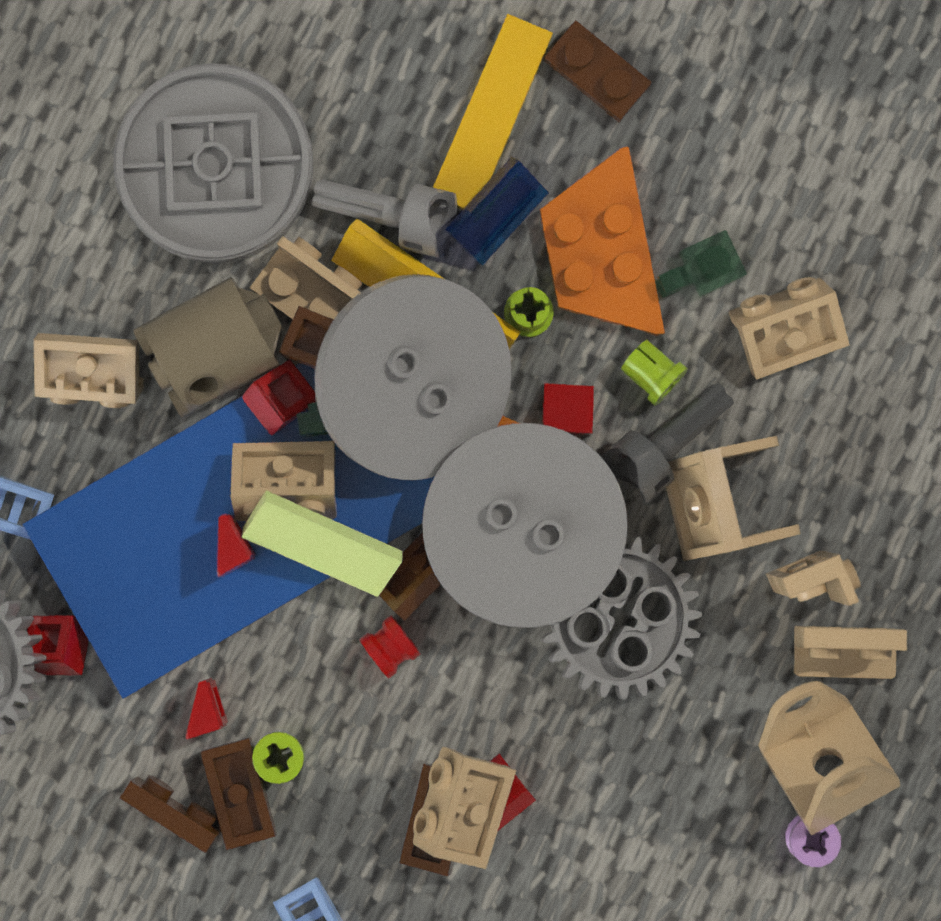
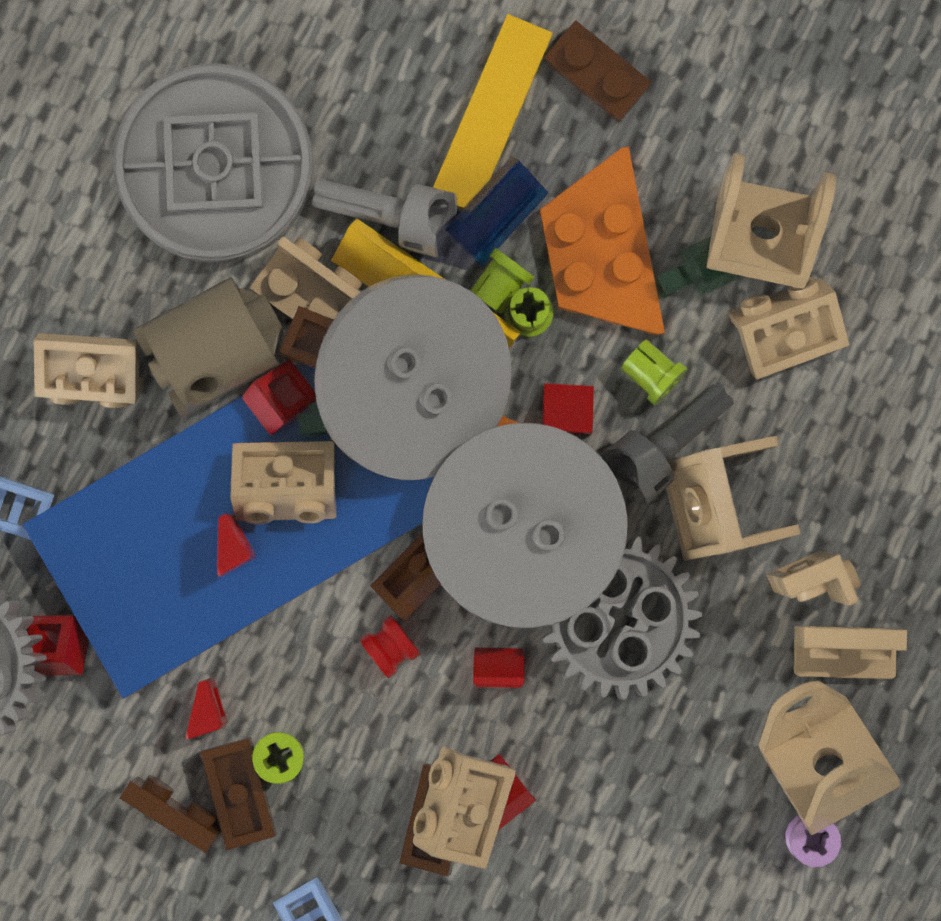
yellowish green tile [242,490,402,597] -> none
none -> lime bush [470,248,535,314]
none -> red slope [473,647,524,688]
none -> tan hose [706,153,836,289]

